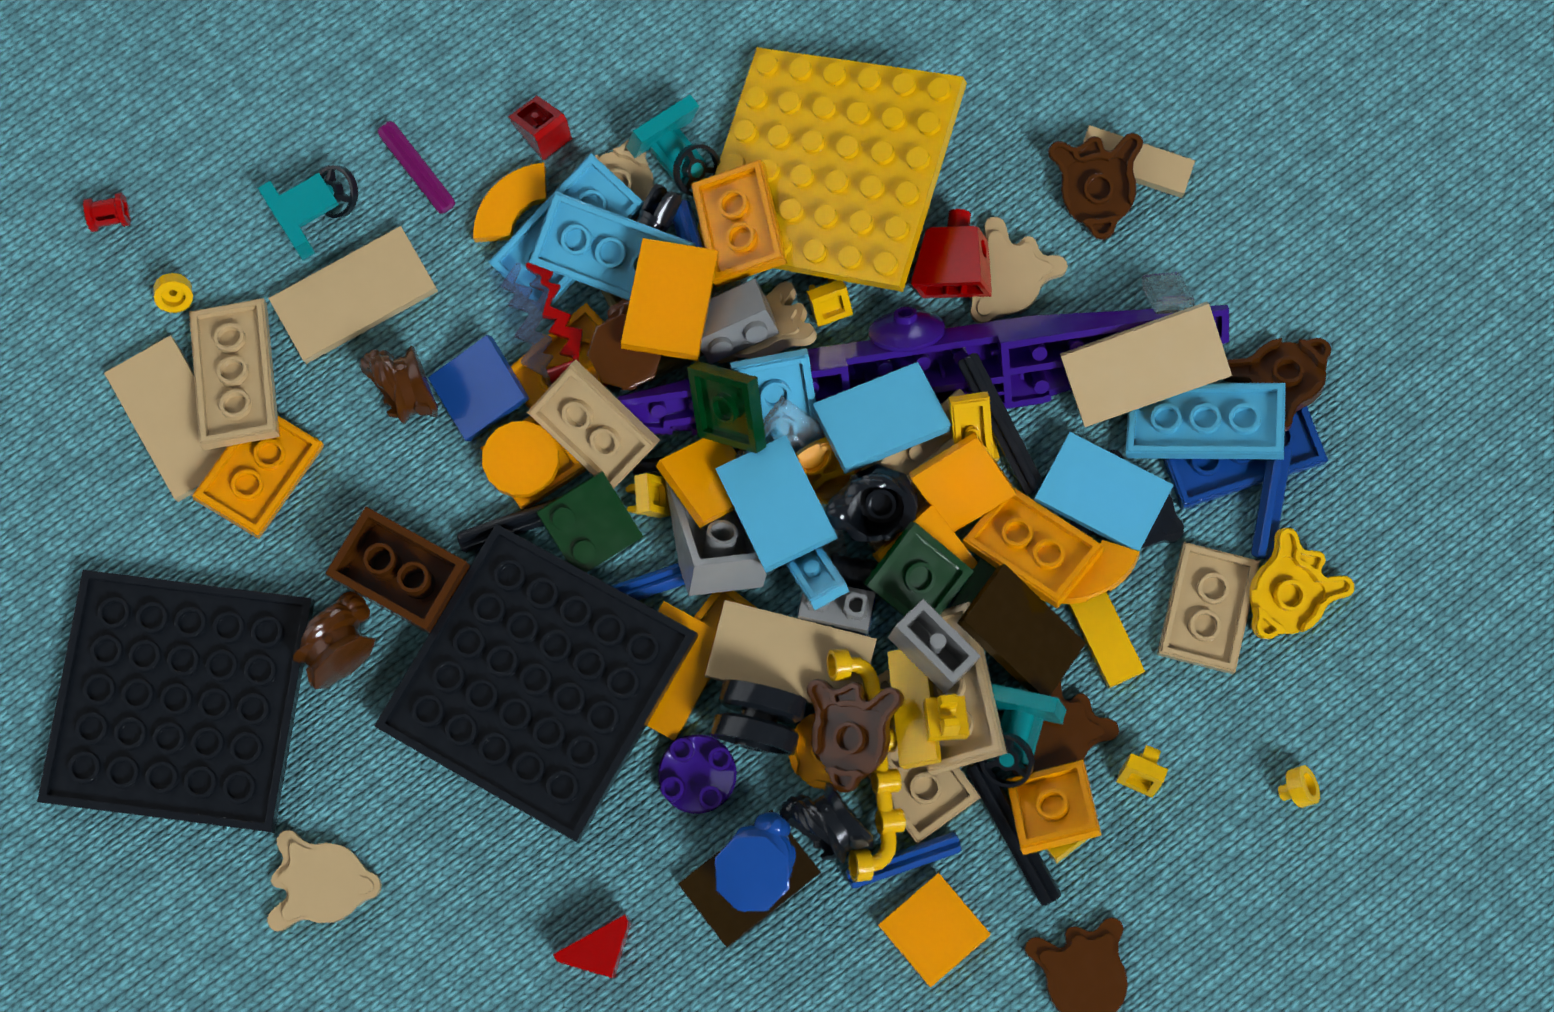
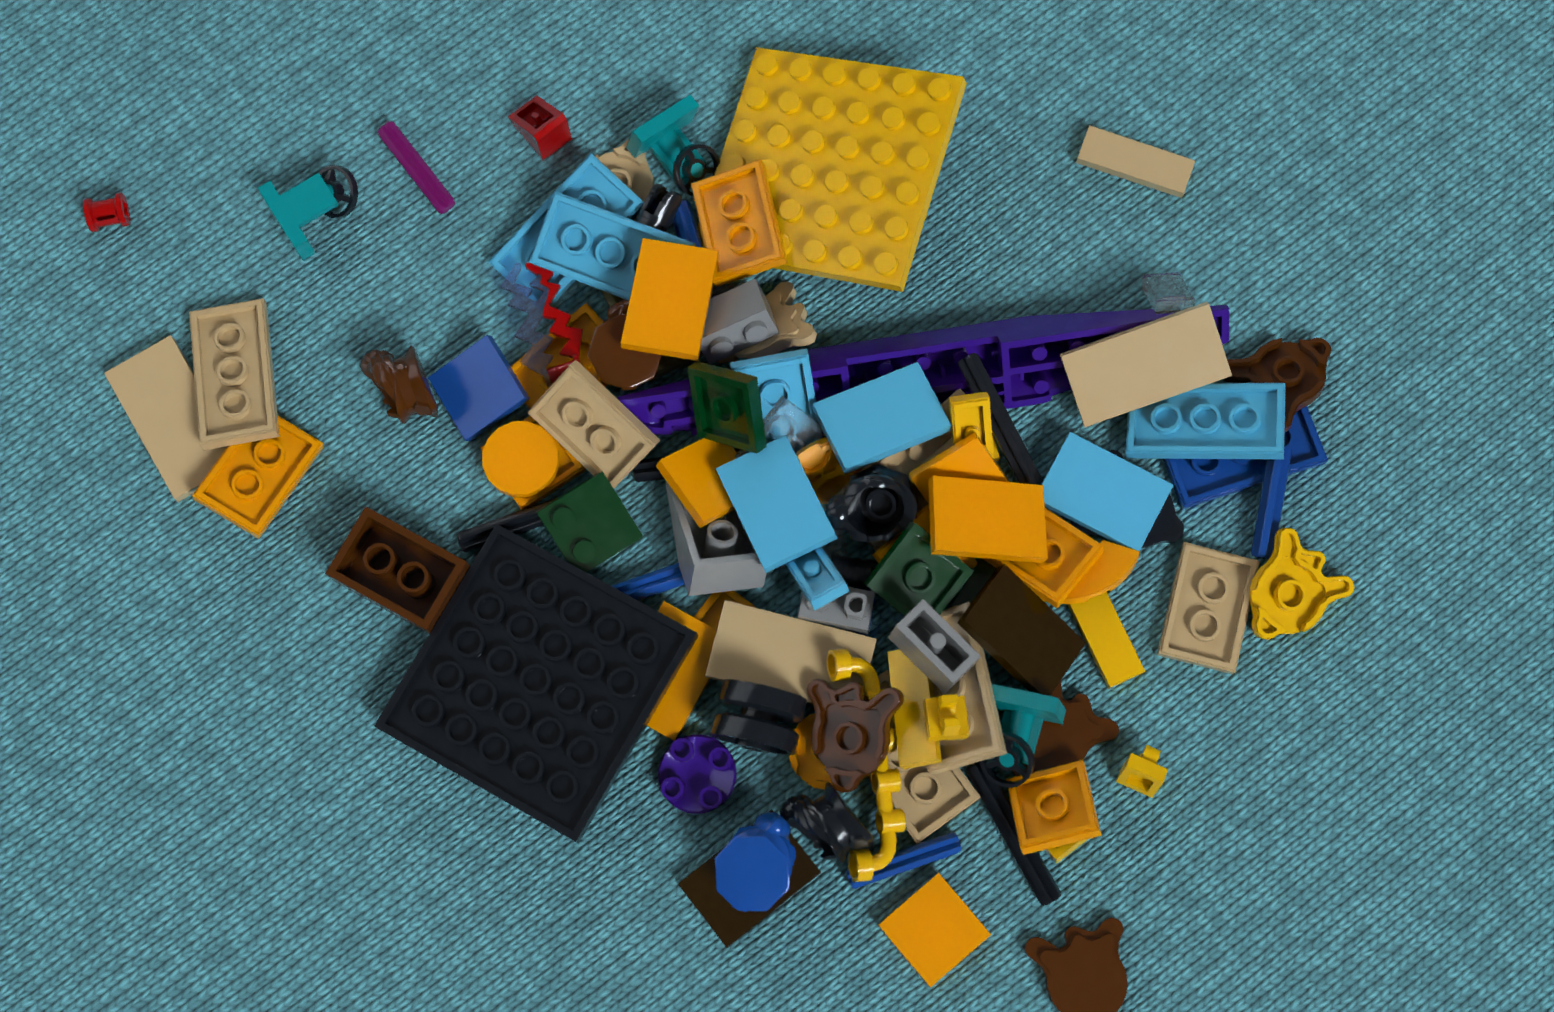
black plate [37,570,315,833] -> none
yellow tile [153,273,193,313] -> none
tan tile [267,830,382,932] -> none
tan tile [268,226,438,364] -> none
reddish brown piece [293,591,375,689] -> none
light orange tile [473,163,547,243] -> none
red slope [553,915,631,978] -> none
yellow tile [626,473,671,518] -> none
yellow tile [807,278,853,327] -> none
dark purple dish [869,307,945,352] -> none
red torso [911,209,992,298] -> none
tan tile [970,217,1068,323] -> none
reddish brown tile [1048,133,1143,240] -> none
yellow tile [1278,765,1320,808] -> none
none -> light orange tile [928,475,1048,563]

